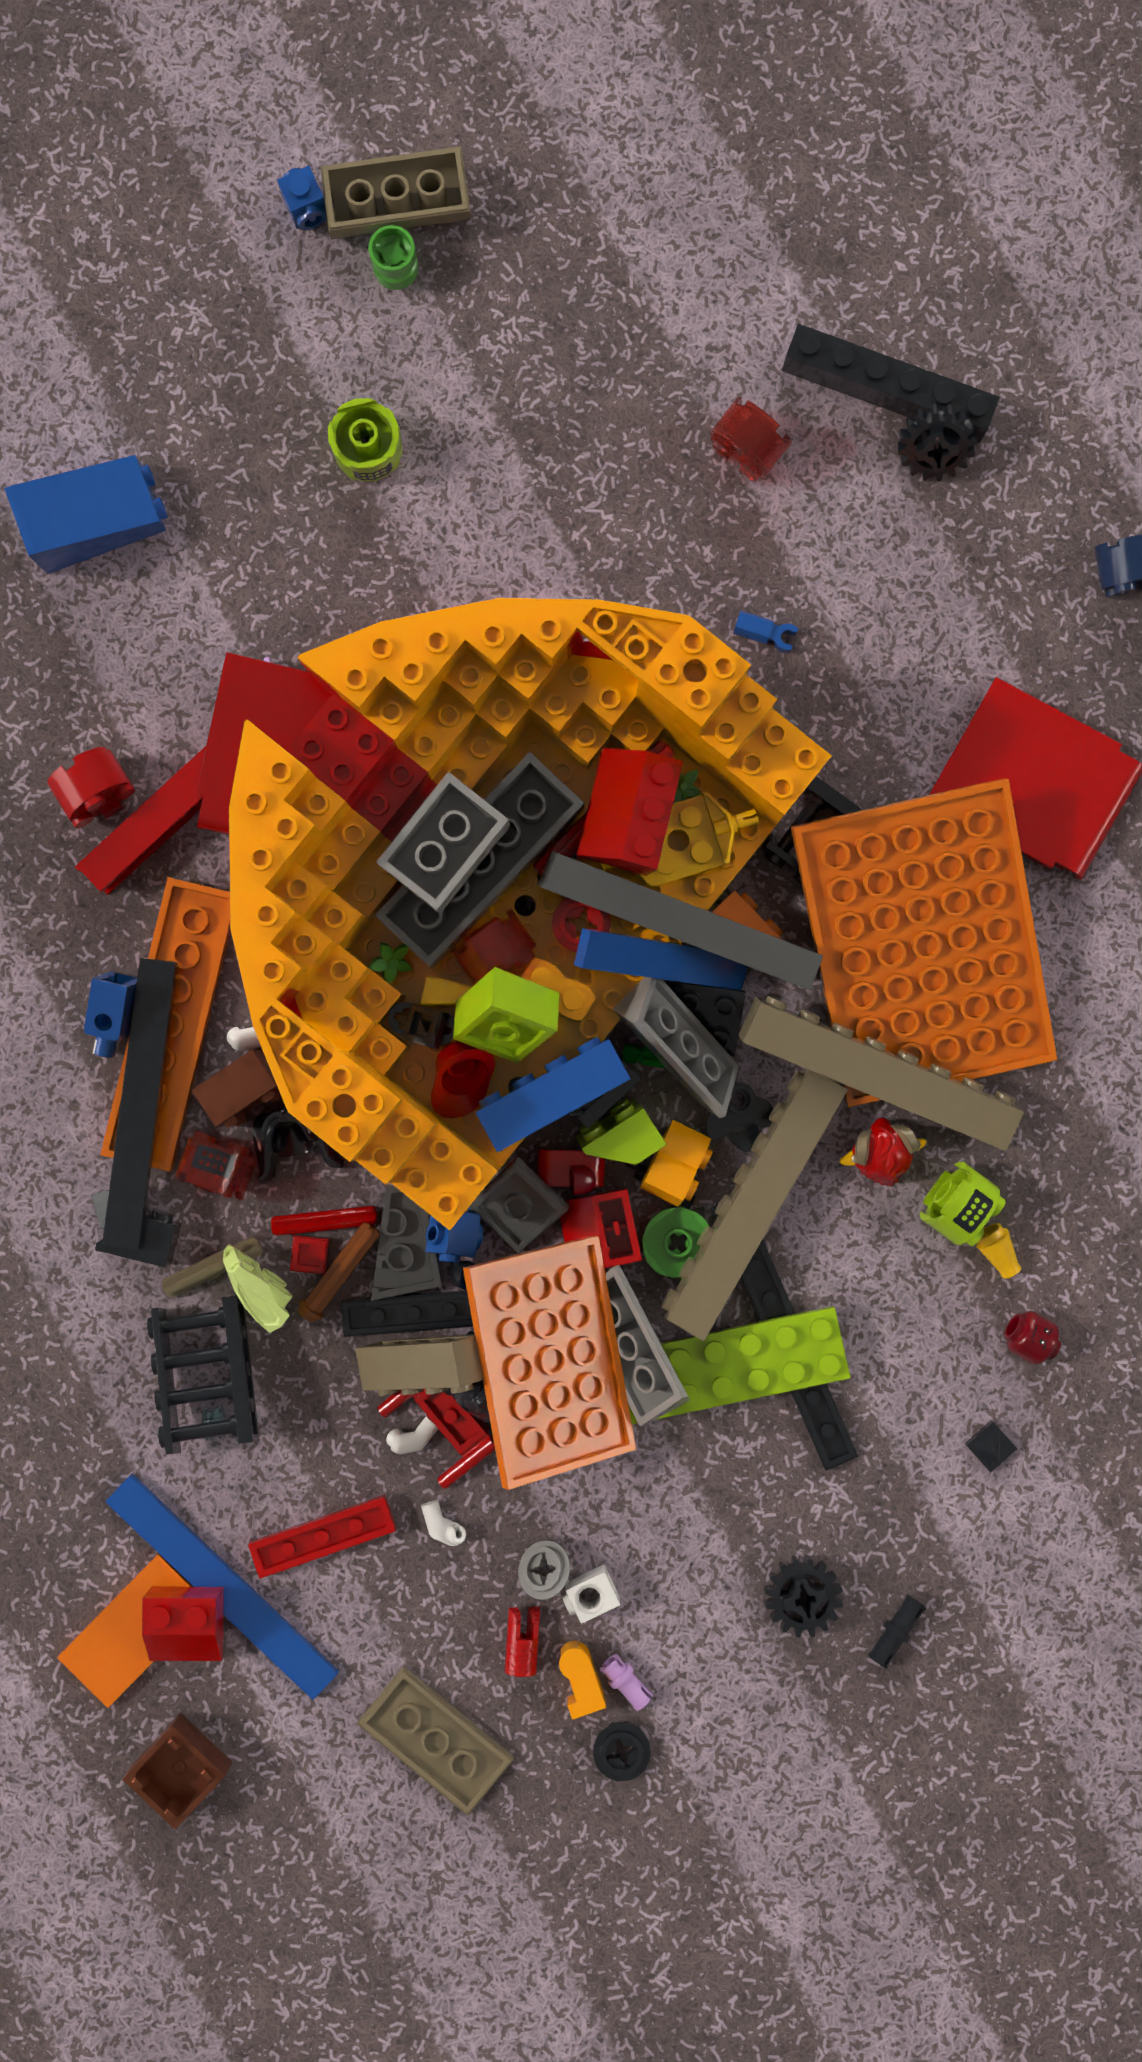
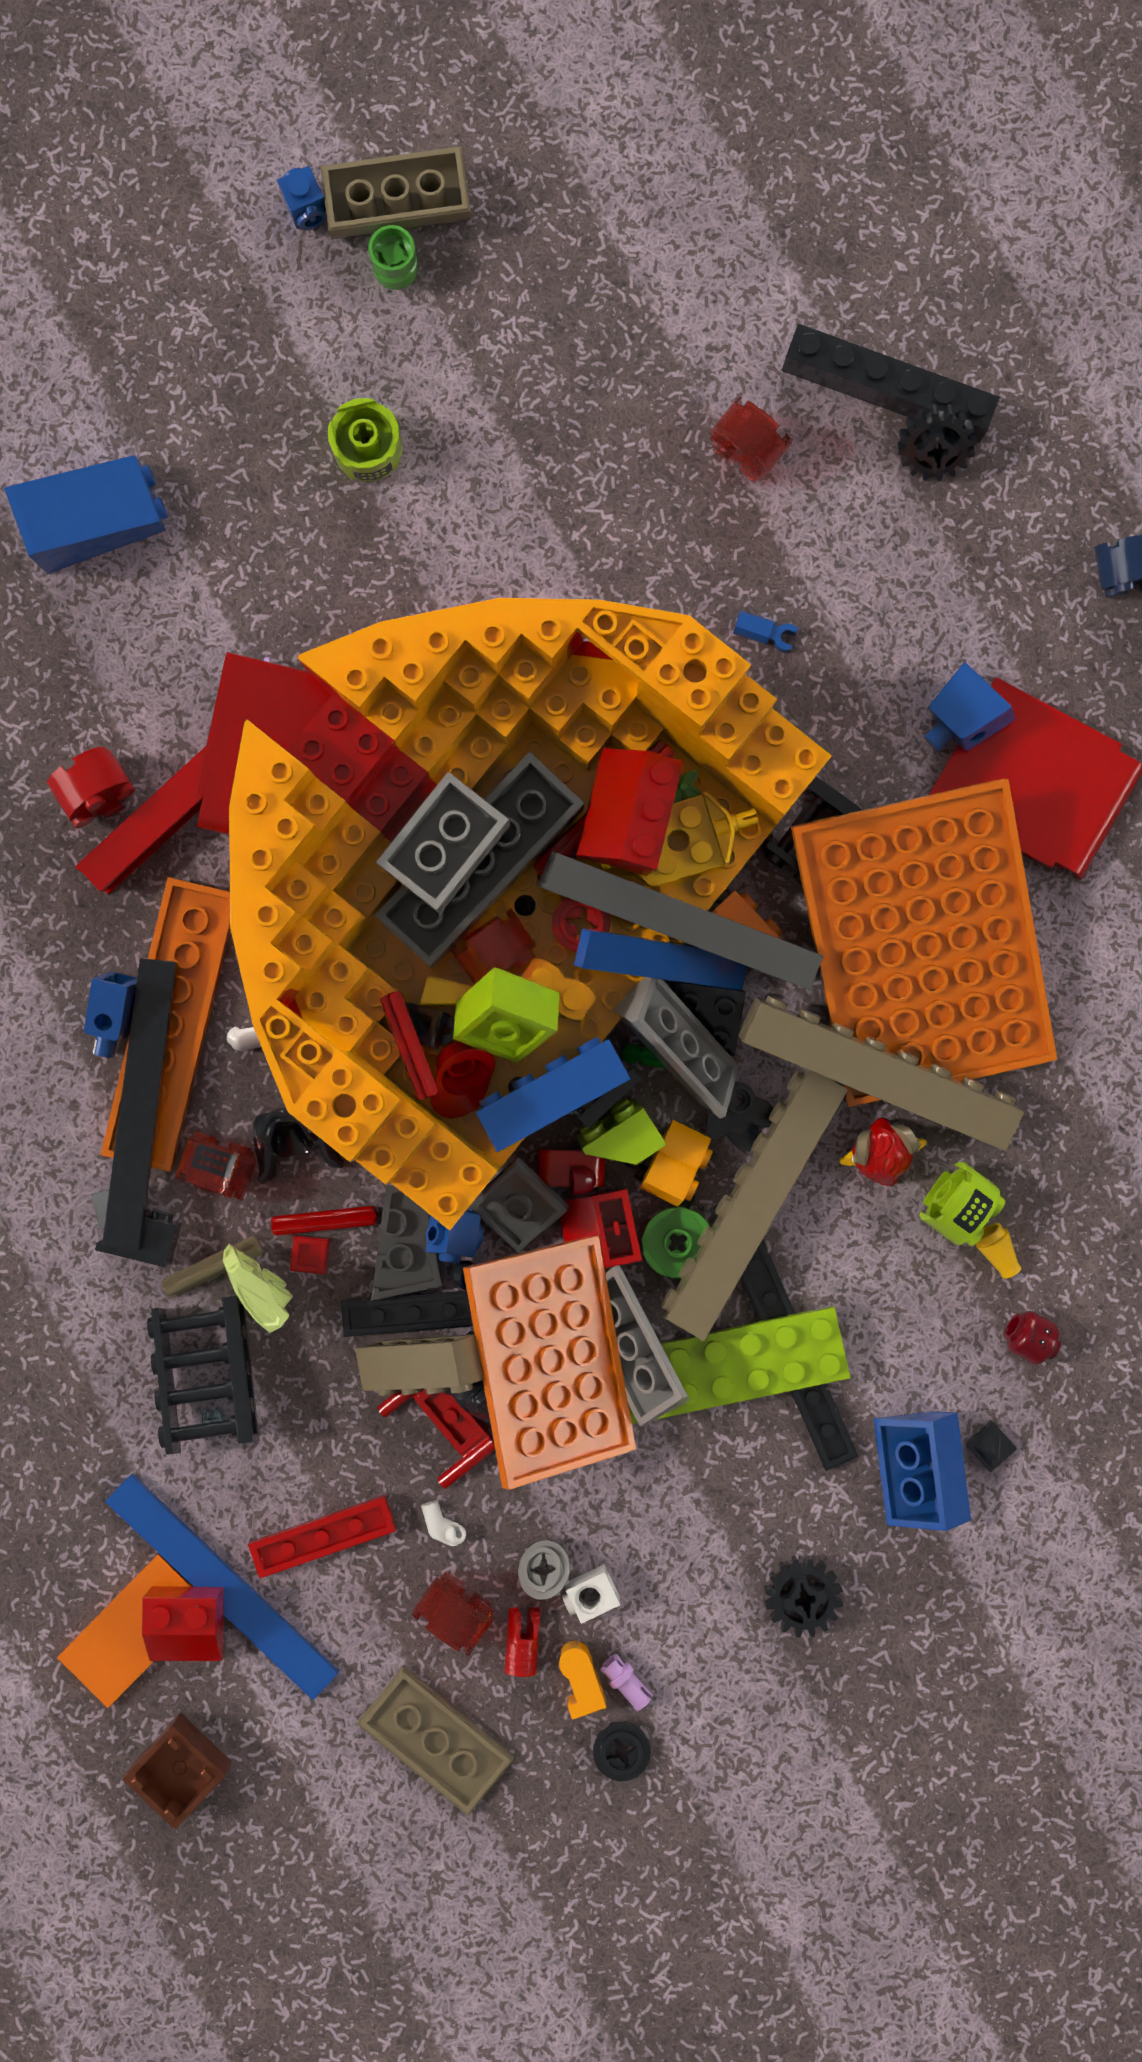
copper container [191,1049,282,1128] -> none
dark orange axle [297,1222,380,1323] -> none
bright green plant [369,942,412,984] -> none
white arm [386,1415,438,1455] -> none
black pin [867,1594,927,1669] -> none
none -> red axle [380,991,438,1100]
none -> clear red brick [411,1571,495,1656]
none -> blue slope [874,1411,971,1531]
none -> blue torso [924,662,1015,752]

